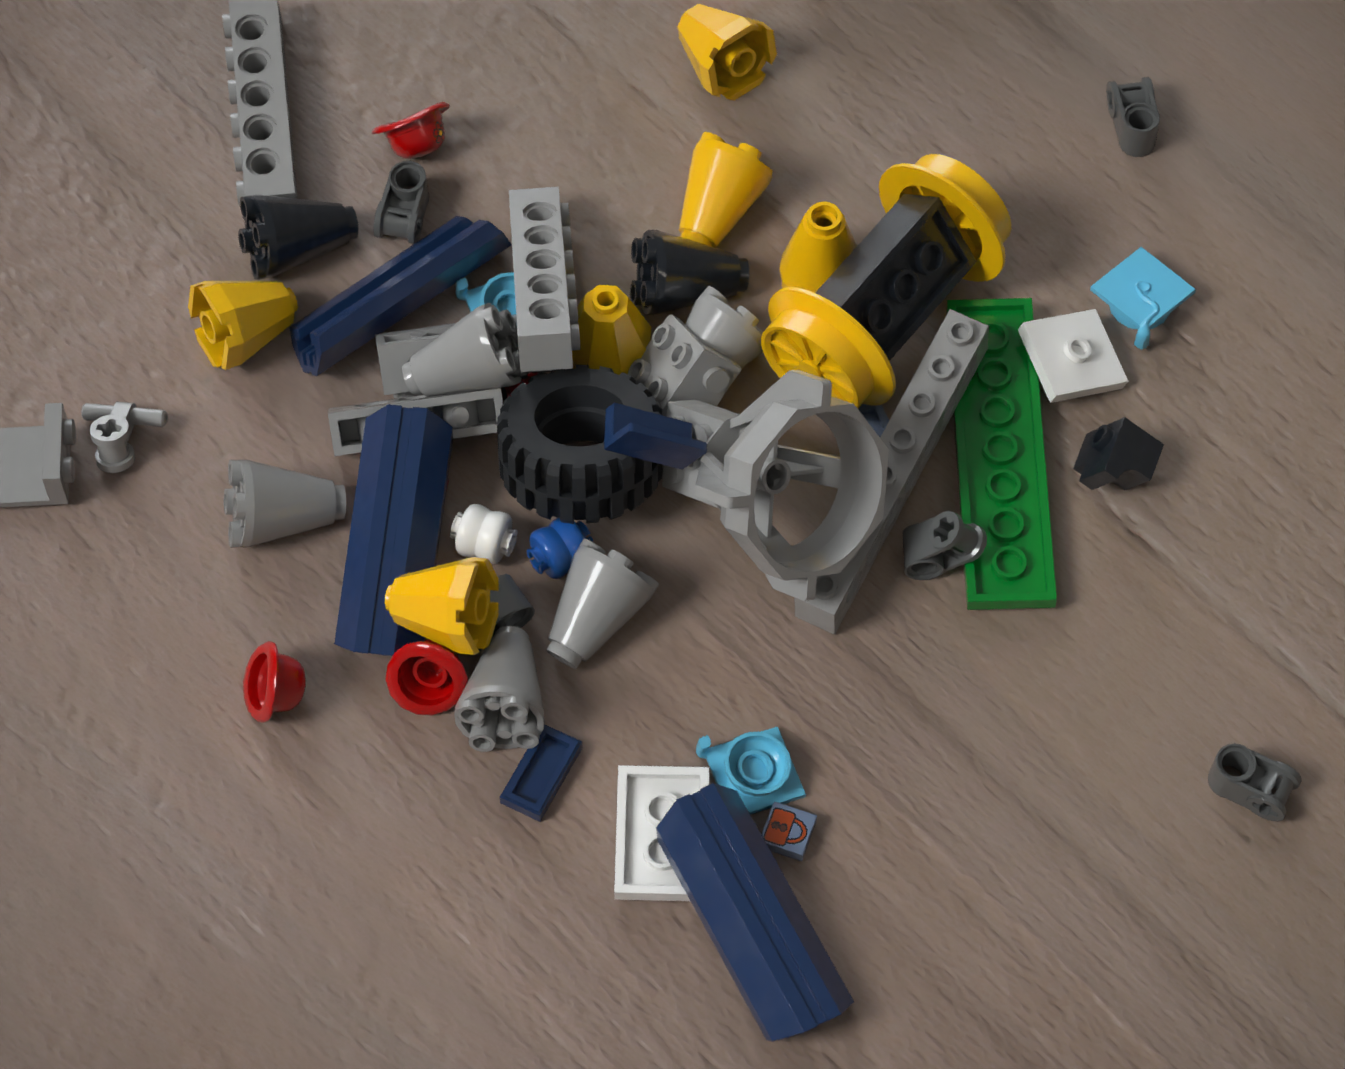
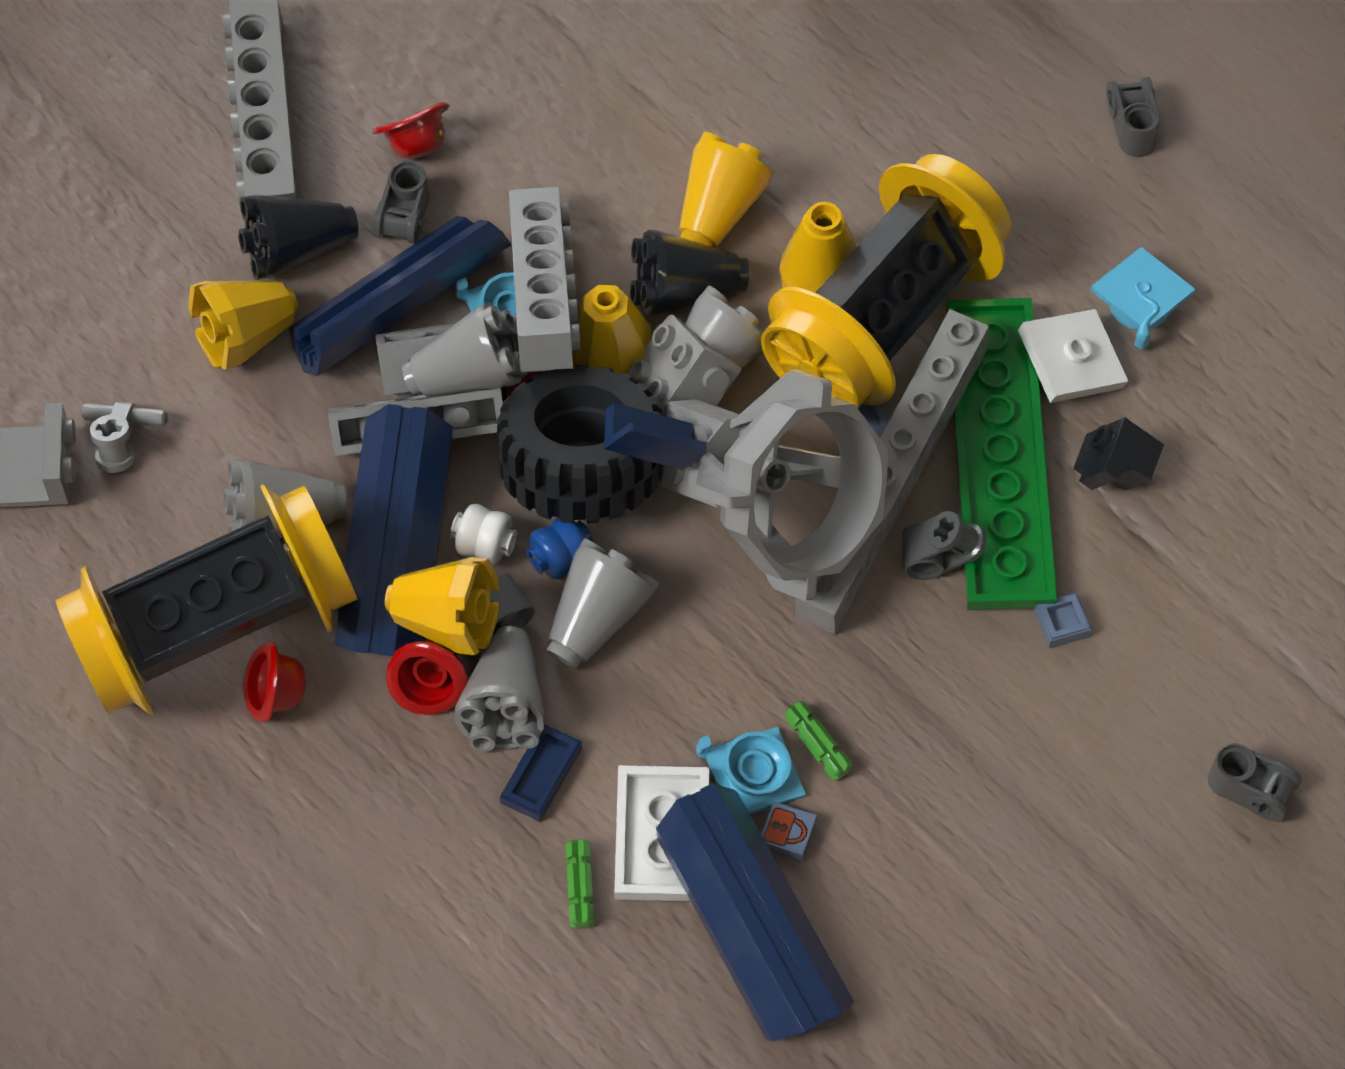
yellow cone [677,4,777,101] -> none
none -> black brick [55,484,357,715]
none -> bright green axle [565,839,595,929]
none -> bright green axle [785,701,852,781]
none -> sand blue tile [1034,592,1092,649]

